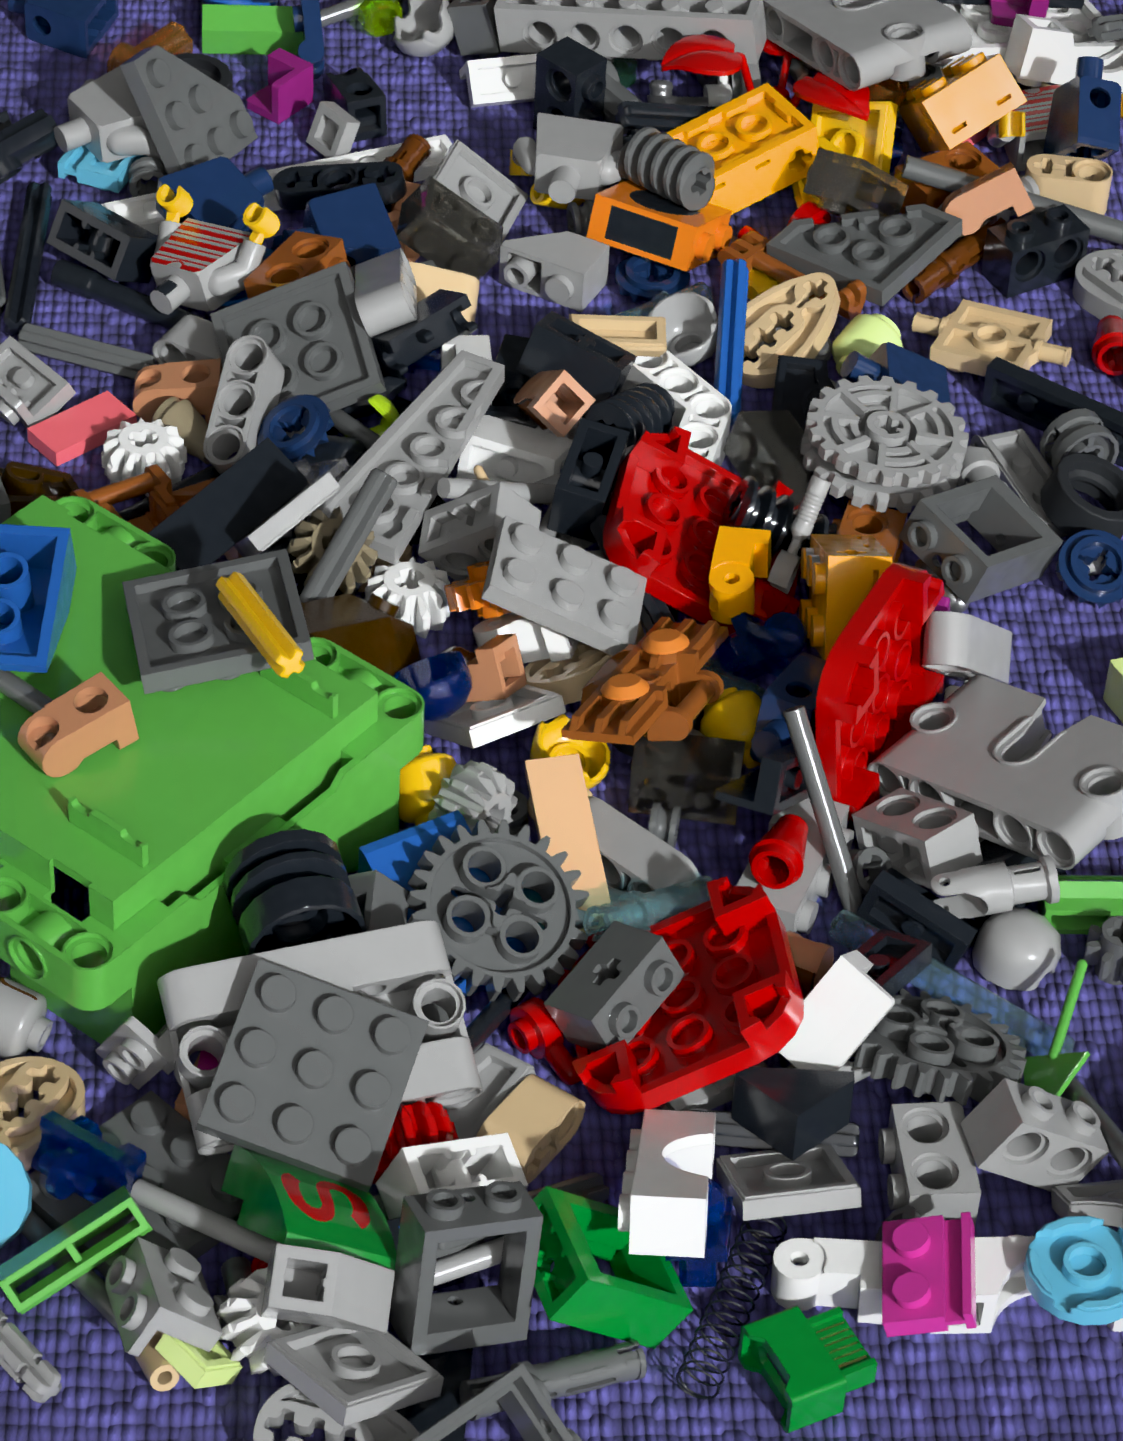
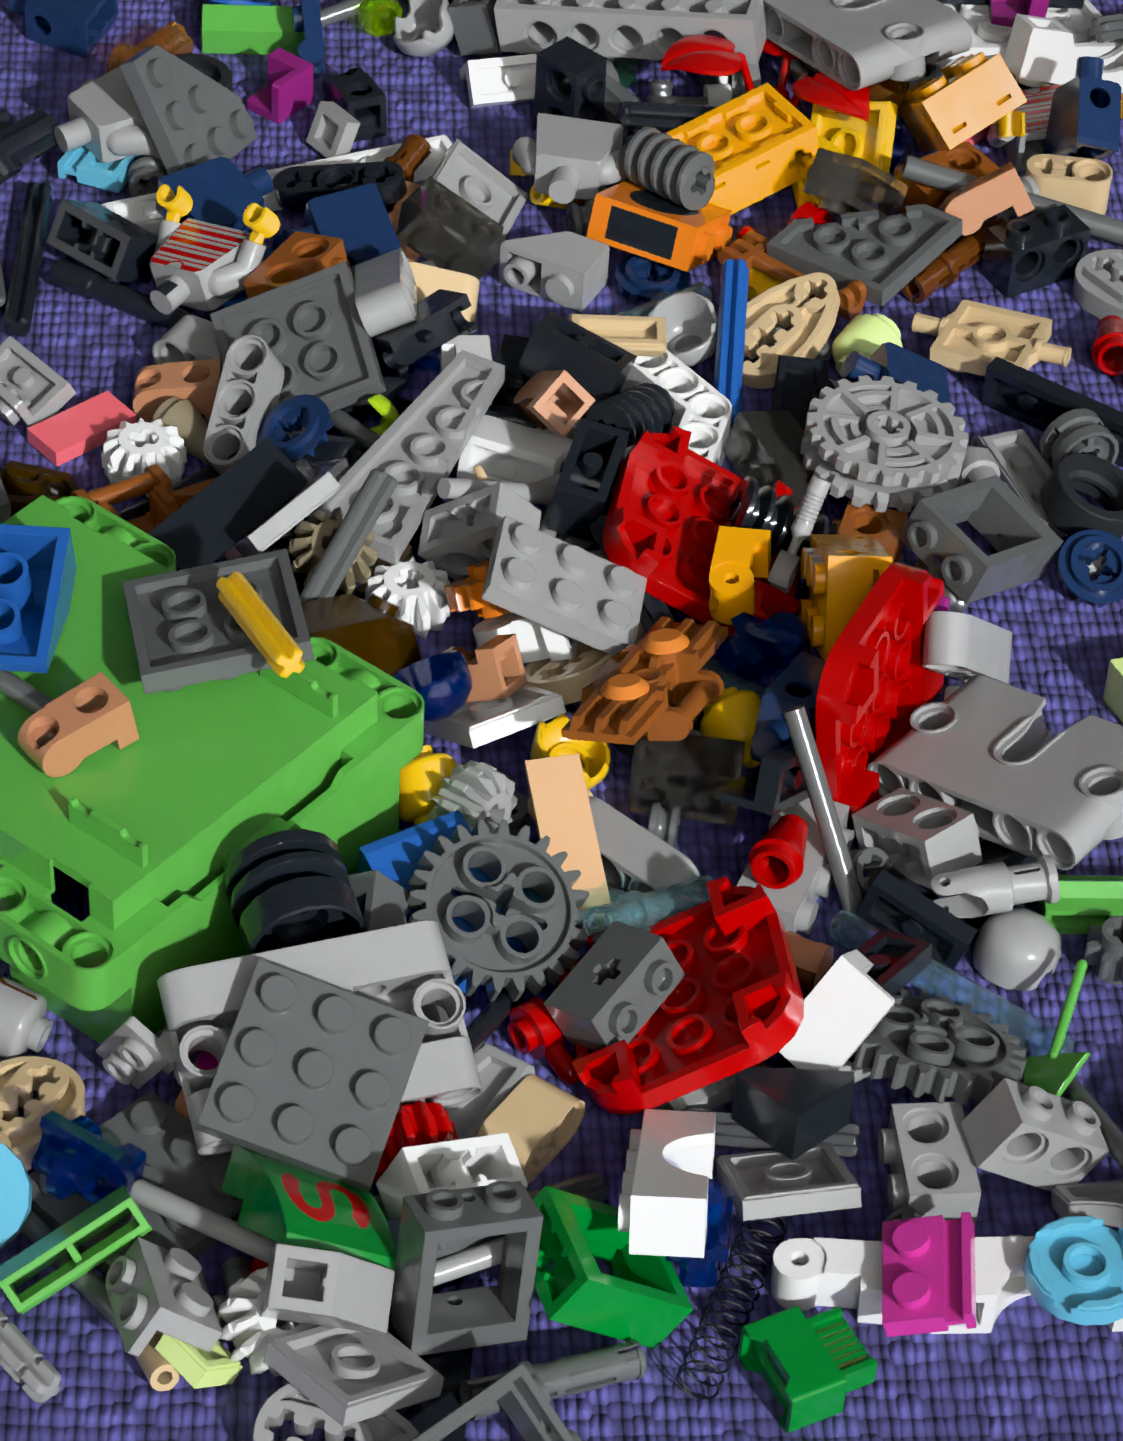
dark grey axle [18,323,155,380] -> none

